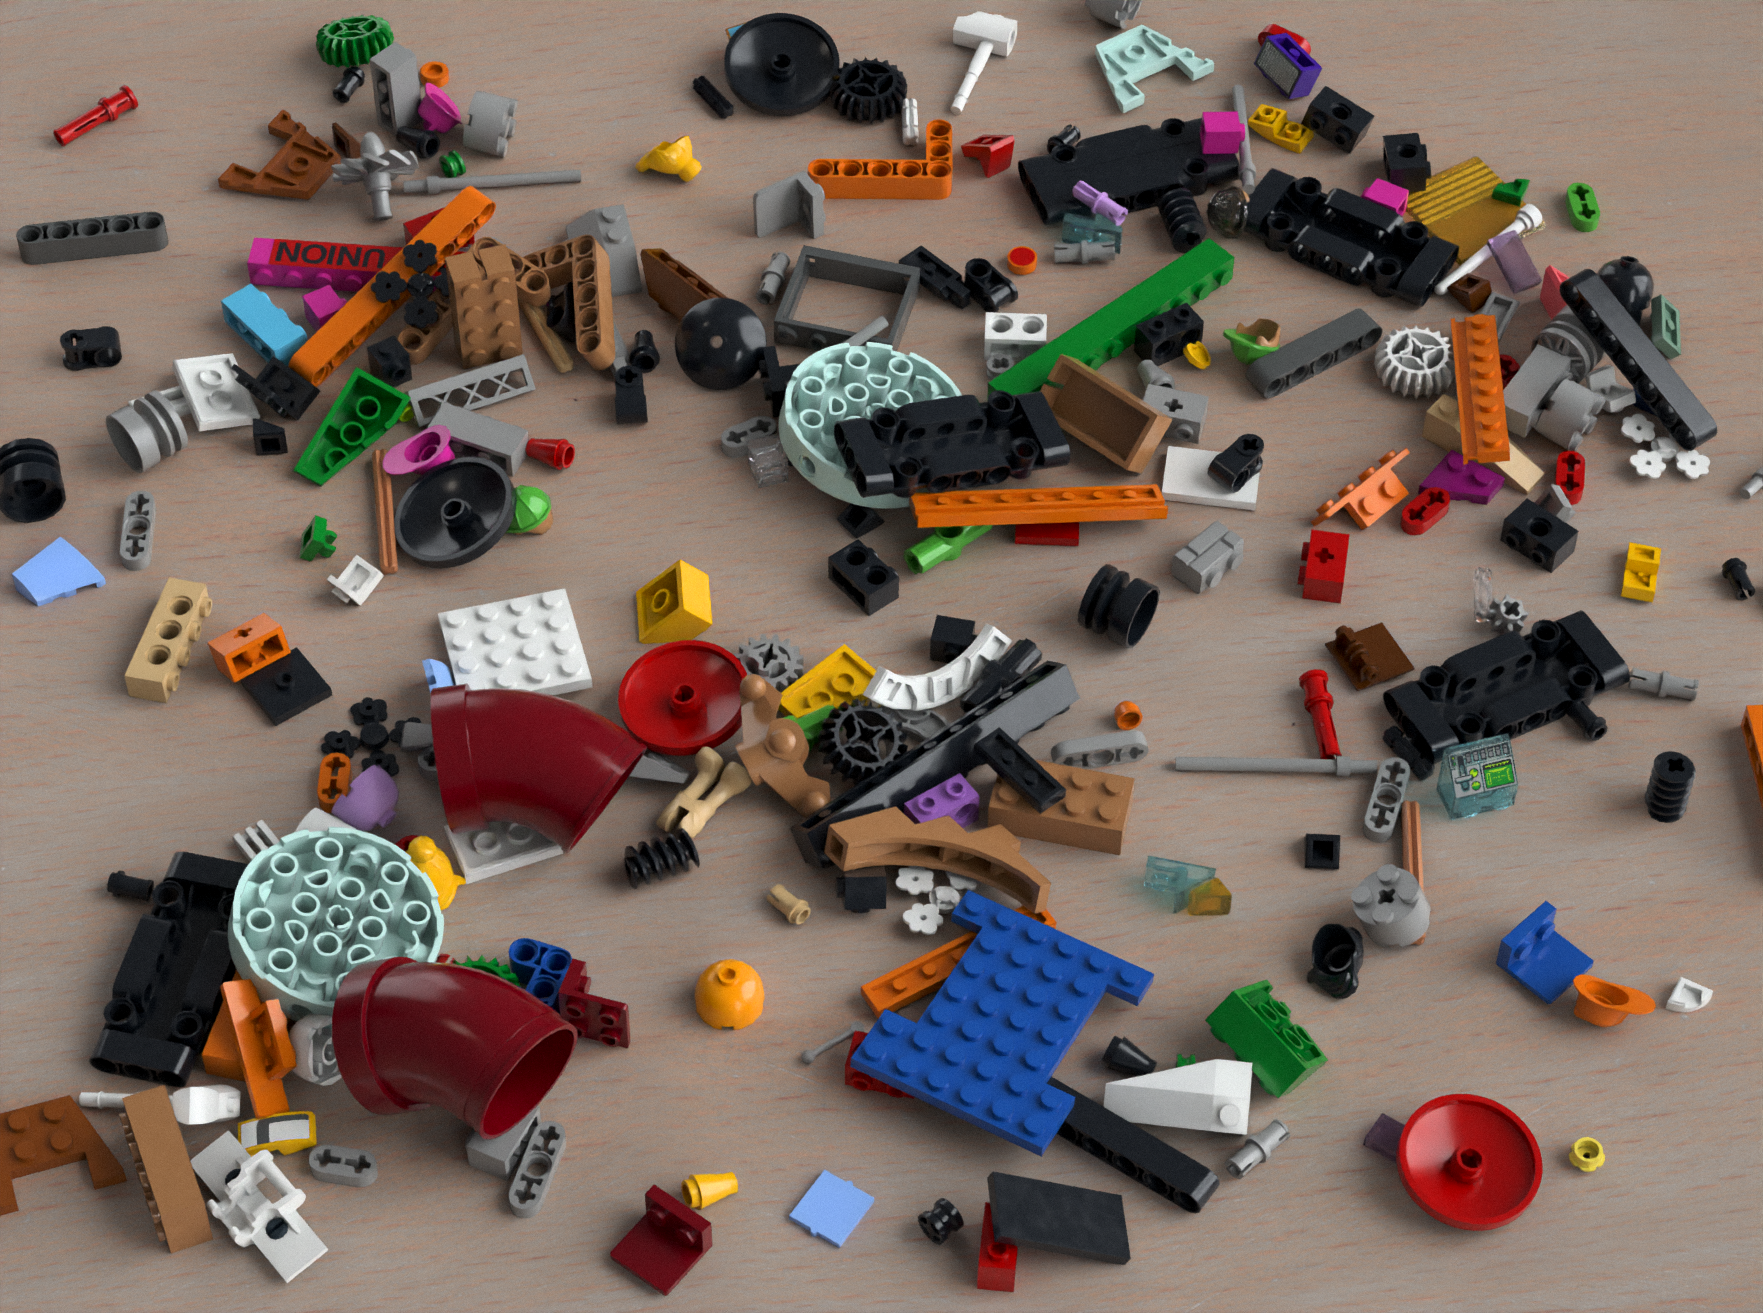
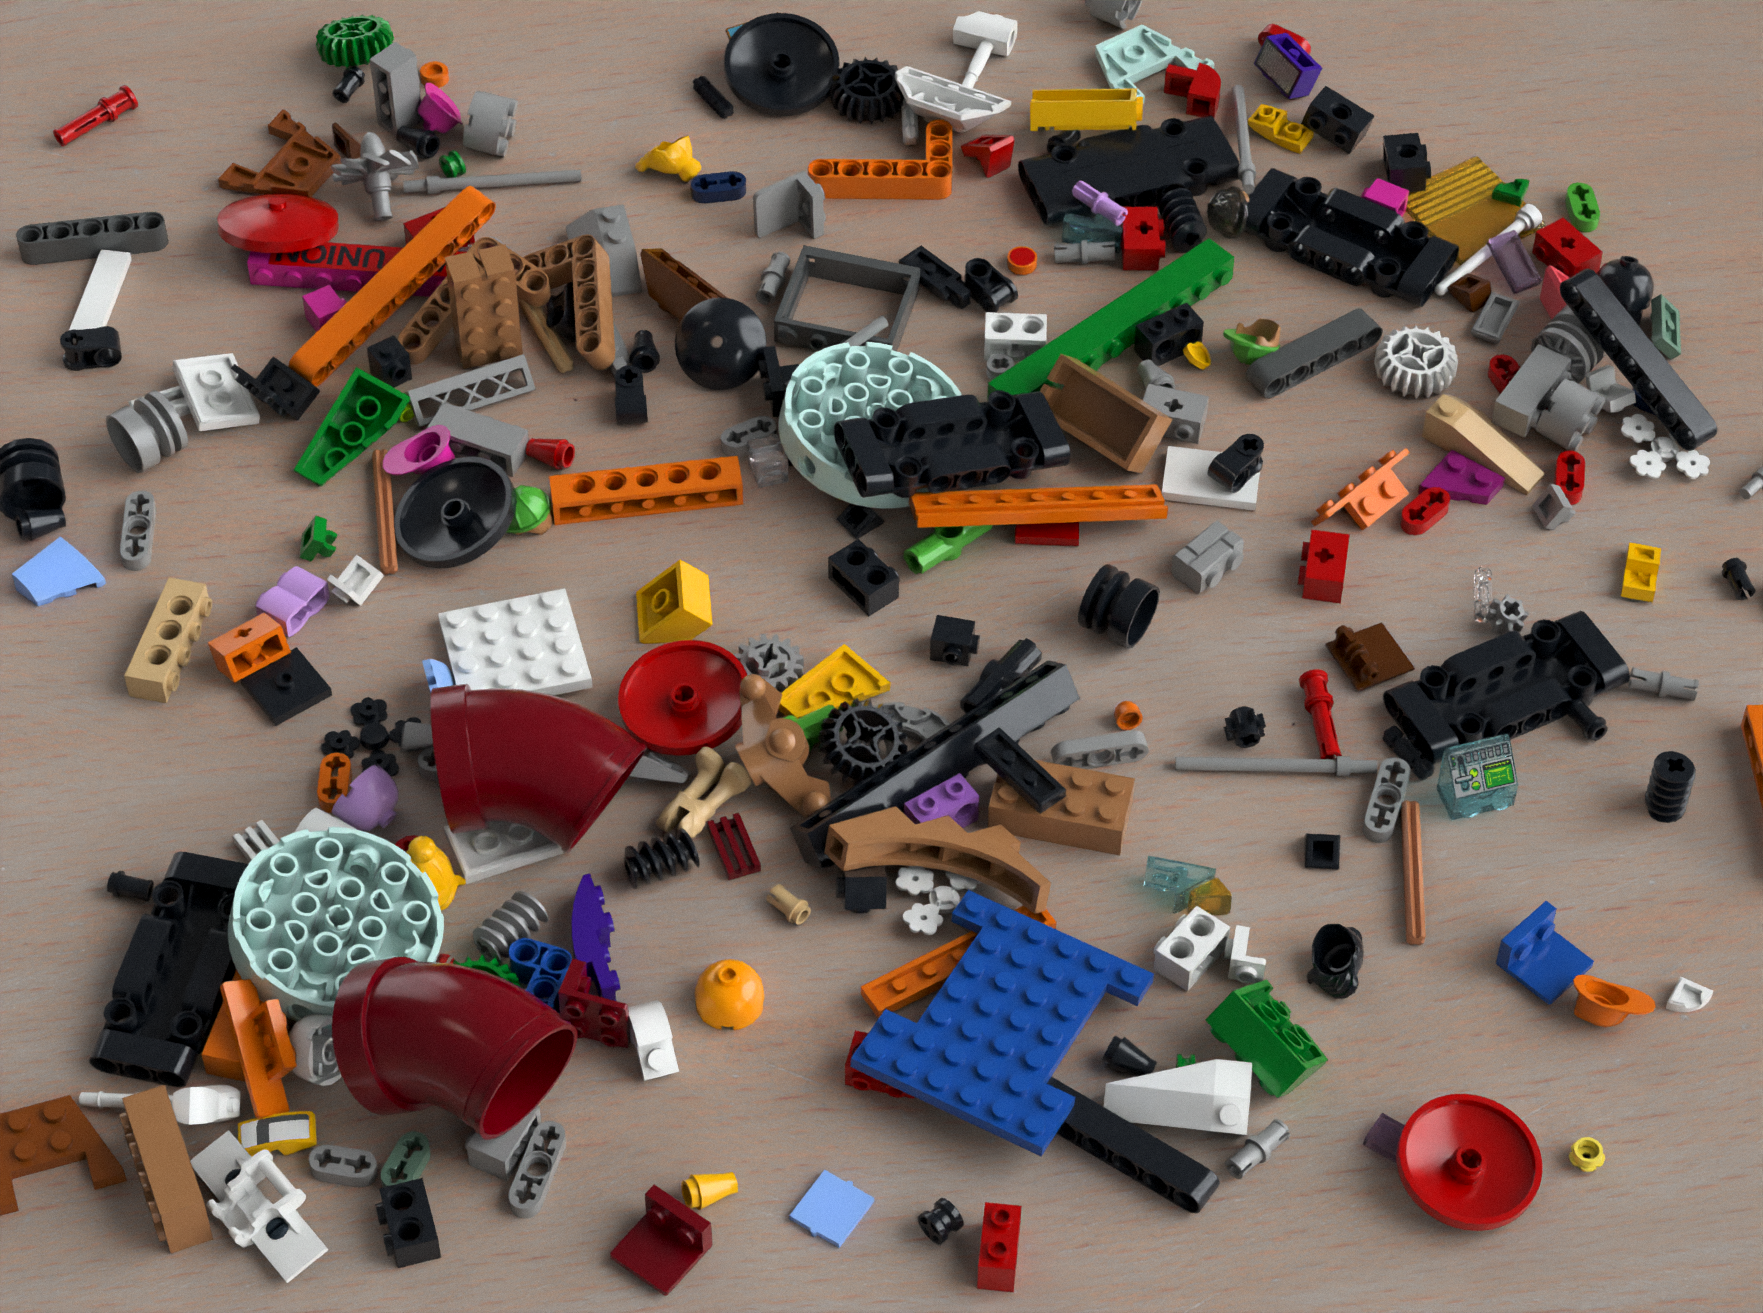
medium azure brick [221,284,308,366] -> none
black slope [253,418,288,455] -> none
black plant [371,240,449,329] -> none
light grey hinge [801,1021,864,1064] -> none
white tile [863,623,1012,711] -> none
black tile [987,1171,1131,1265] -> none
dark pink brick [1199,111,1245,154] -> none
light grey brick [1351,864,1431,948] -> none
orange plate [1451,314,1510,464] -> none
black brick [1500,498,1579,573] -> none
none -> black cone [15,508,66,541]
none -> white tile [69,249,132,343]
none -> red dish [217,194,339,253]
none -> lavender brick [256,566,330,637]
none -> black brick [375,1178,441,1268]
none -> sand green beam [381,1131,431,1187]
none -> light grey piece [473,891,548,966]
none -> orange brick [549,456,743,525]
none -> dark purple slope [572,873,621,1001]
none -> white brick [628,1000,679,1081]
none -> dark blue beam [691,171,746,204]
none -> dark red tile [707,813,761,880]
none -> white wedge [894,66,1012,132]
none -> yellow door [1030,88,1143,131]
none -> red brick [1120,207,1165,270]
none -> white brick [1153,906,1230,991]
none -> red brick [1164,63,1221,118]
none -> black gear [1224,706,1266,748]
none -> white bracket [1224,925,1266,984]
none -> red brick [1532,217,1603,277]

